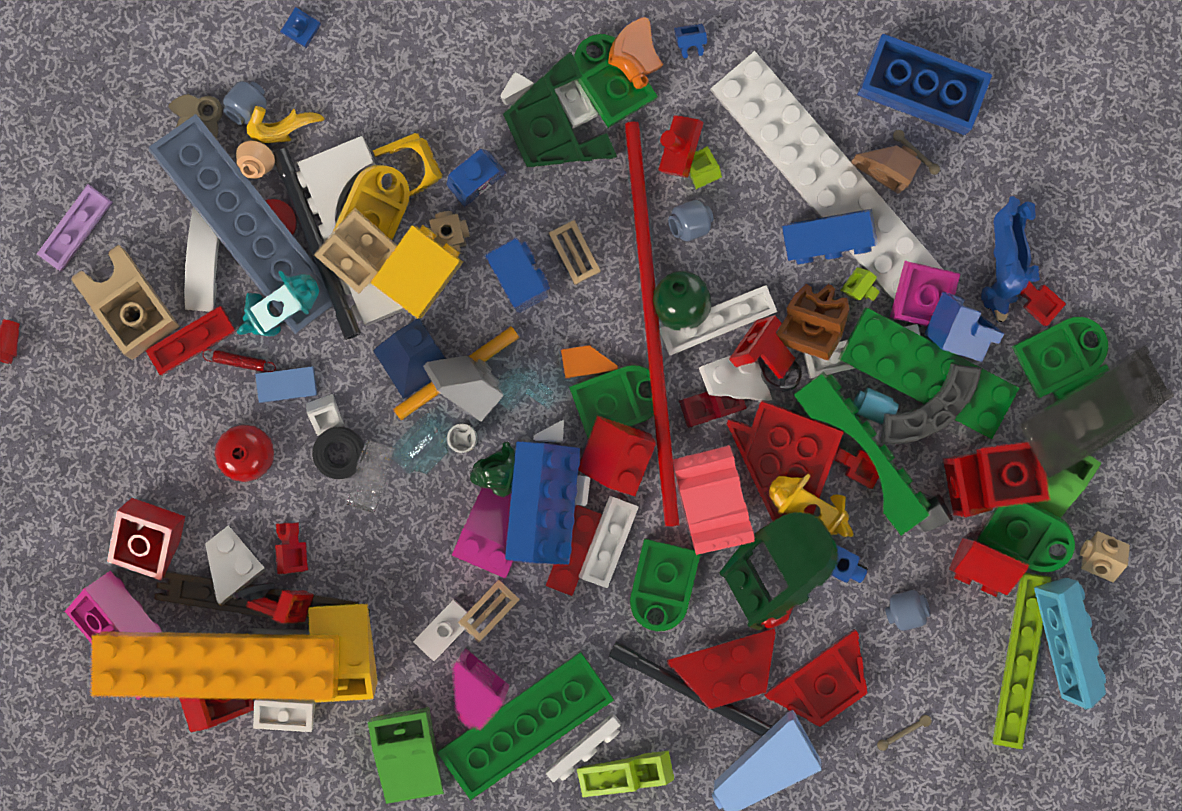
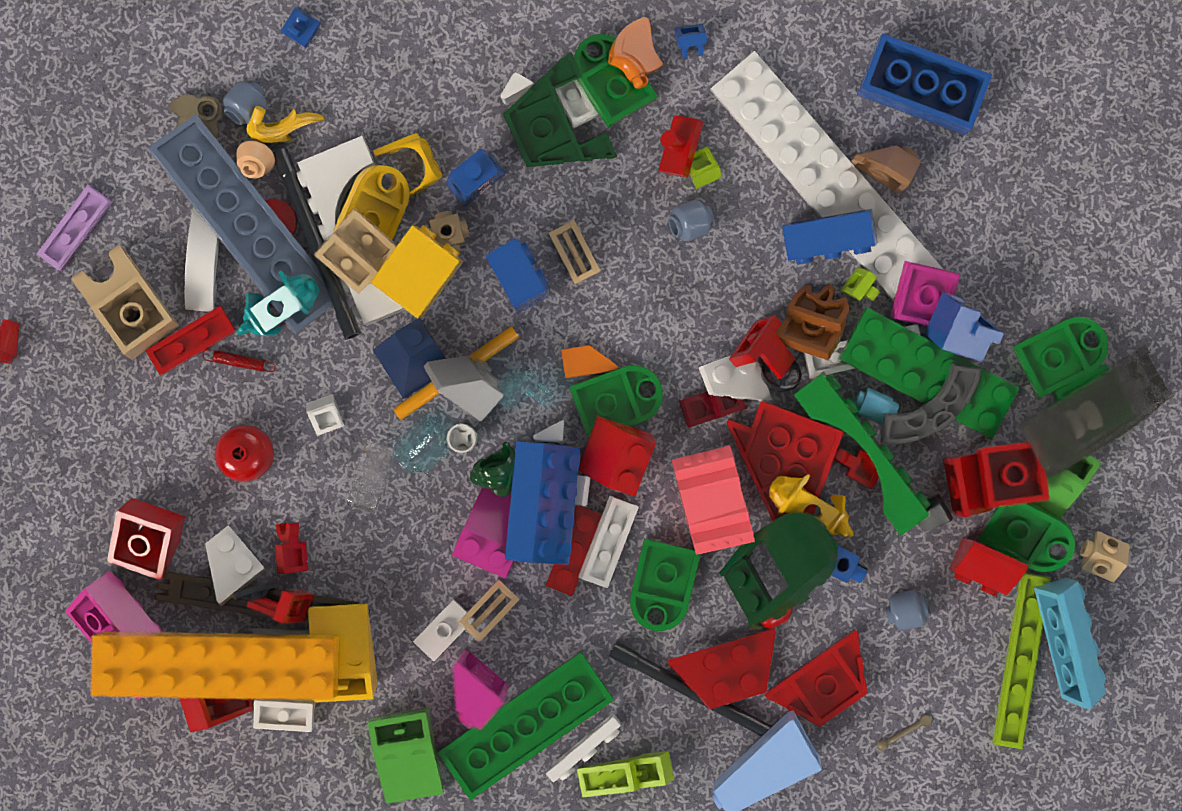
medium blue tile [255,366,318,403] -> none
black tyre [312,427,365,479] -> none
red piece [625,122,680,527] -> none
dark green cylinder [653,271,711,331] -> none
white plate [660,285,777,356] -> none
dark tan hinge [893,130,940,175] -> none
blue animal [981,196,1040,323] -> none
red plate [1019,281,1066,326] -> none

